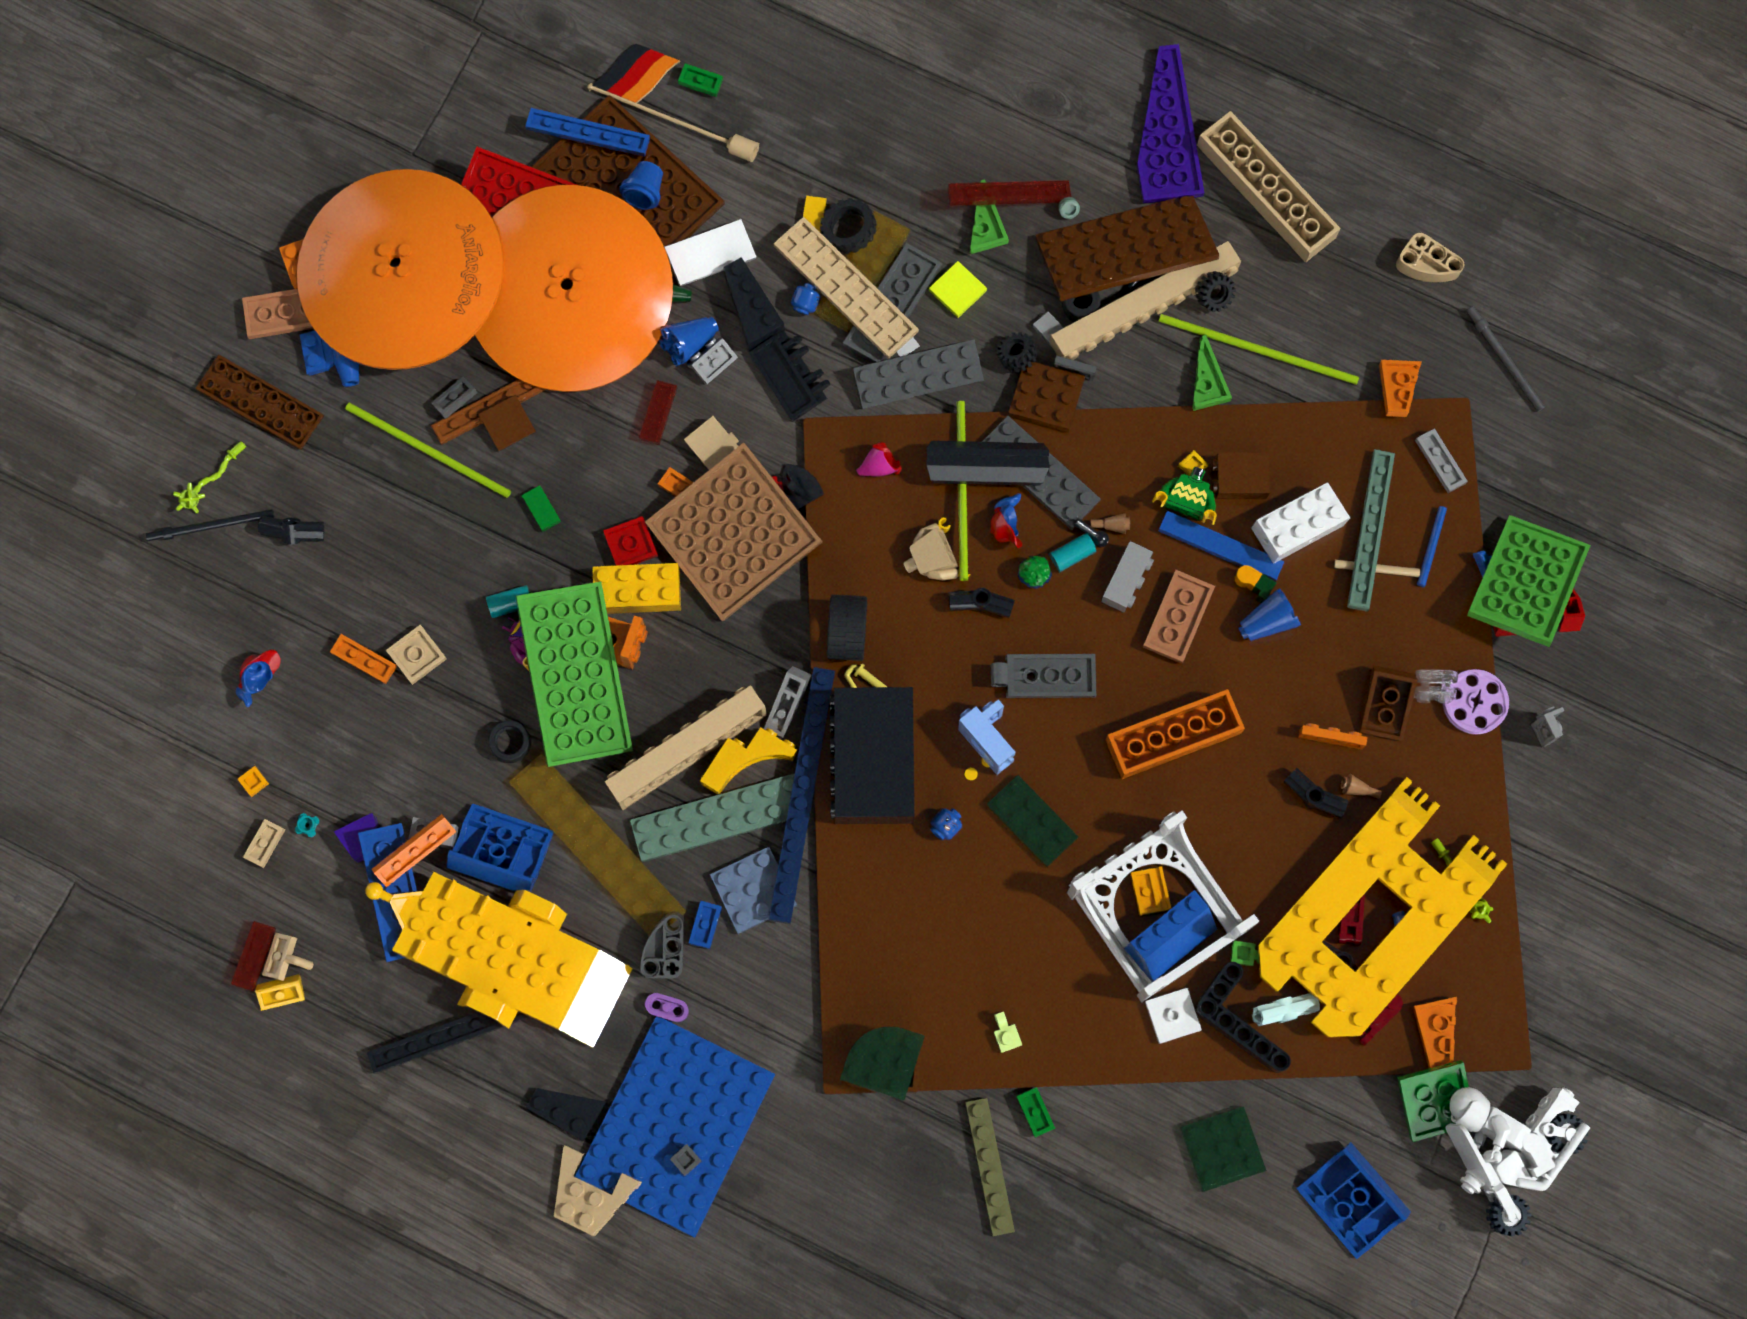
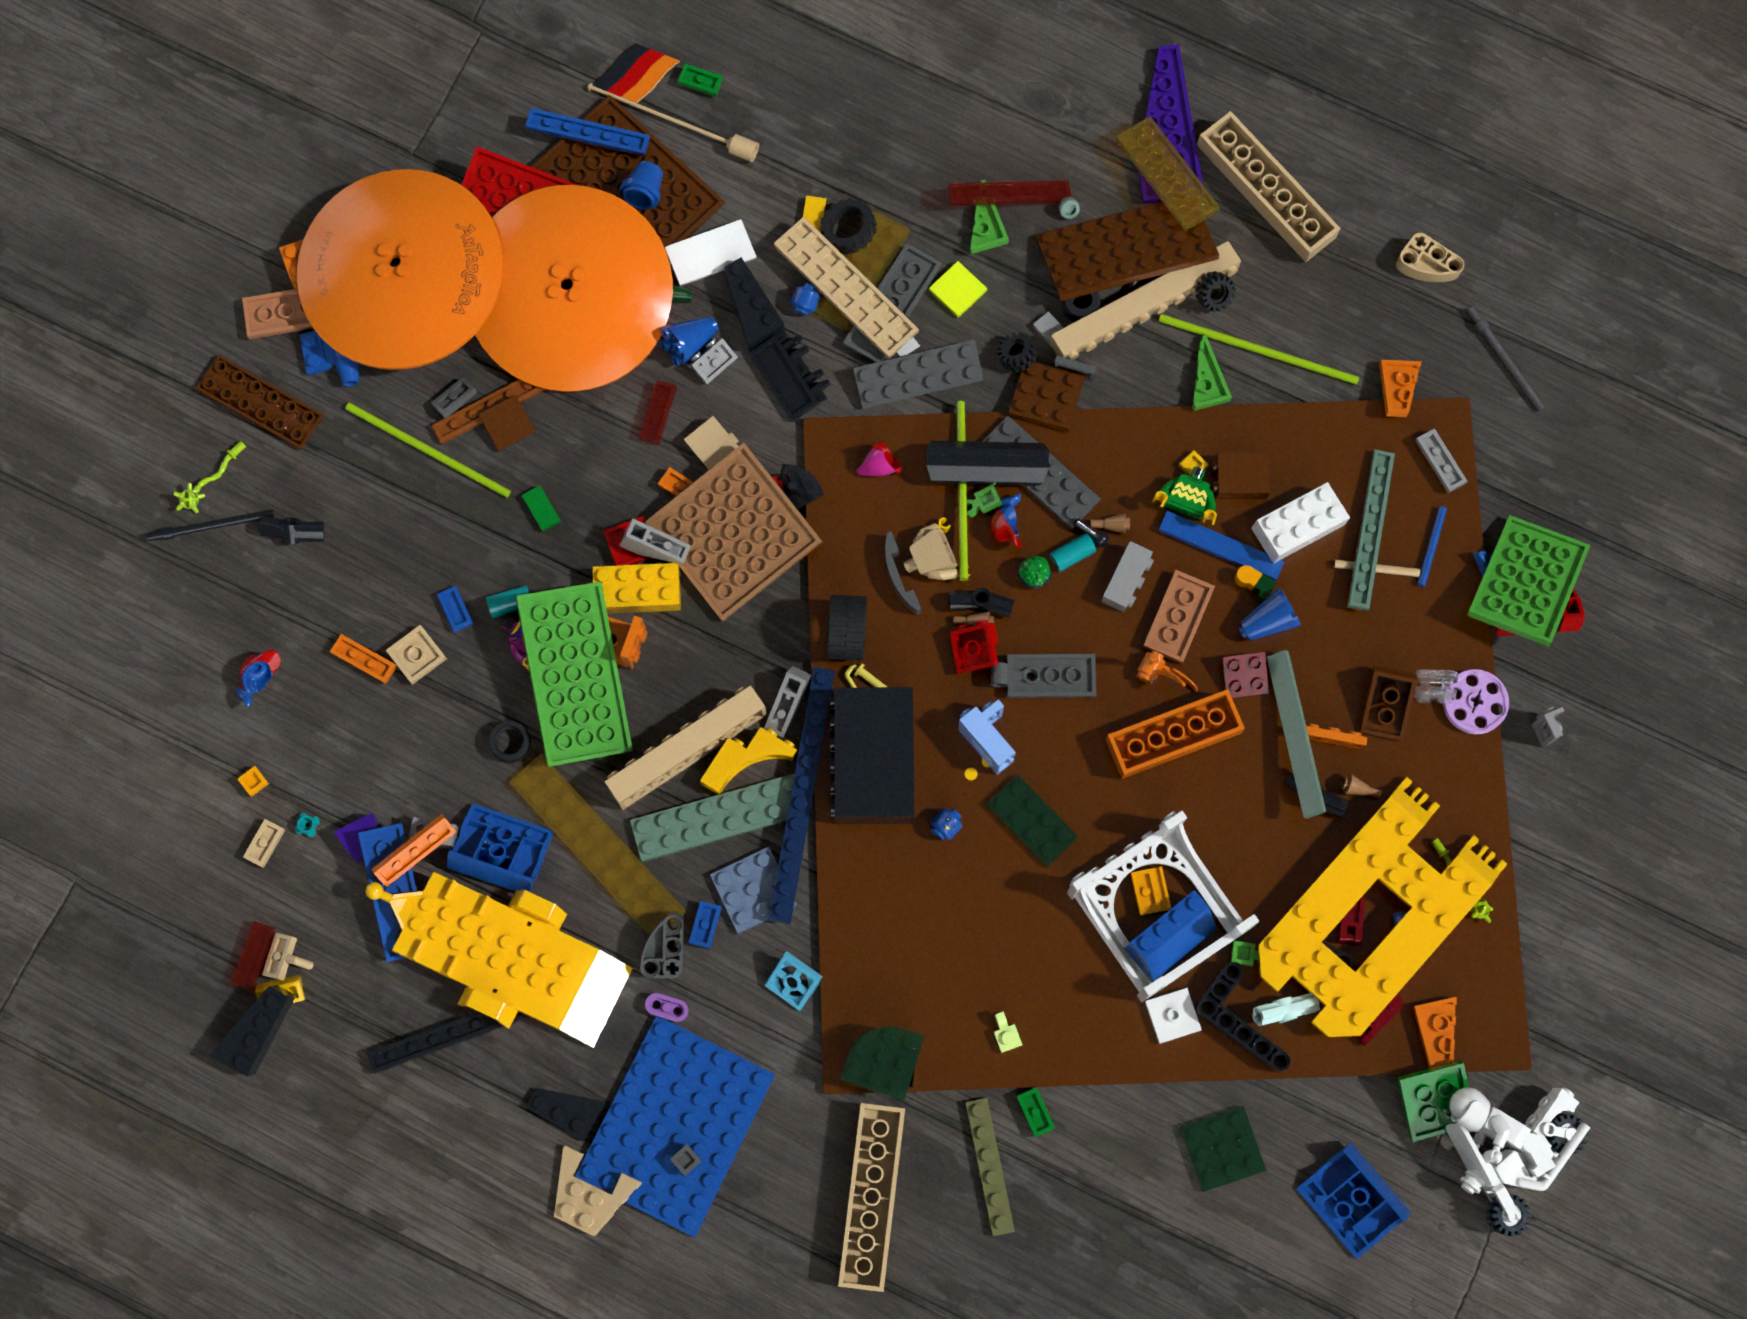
none -> black wedge [209,985,296,1077]
none -> blue tile [436,585,474,633]
none -> light grey slope [619,519,691,565]
none -> medium azure piece [764,951,823,1011]
none -> tan brick [838,1103,905,1292]
none -> dark grey slope [885,531,921,616]
none -> red plate [949,620,998,674]
none -> medium nougat cone [954,611,994,627]
none -> bright green plate [967,484,1002,517]
none -> clear yellow plate [1116,116,1220,231]
none -> orange plant [1136,651,1198,692]
none -> dark red hinge [1221,651,1269,698]
none -> sand green tile [1267,650,1326,819]

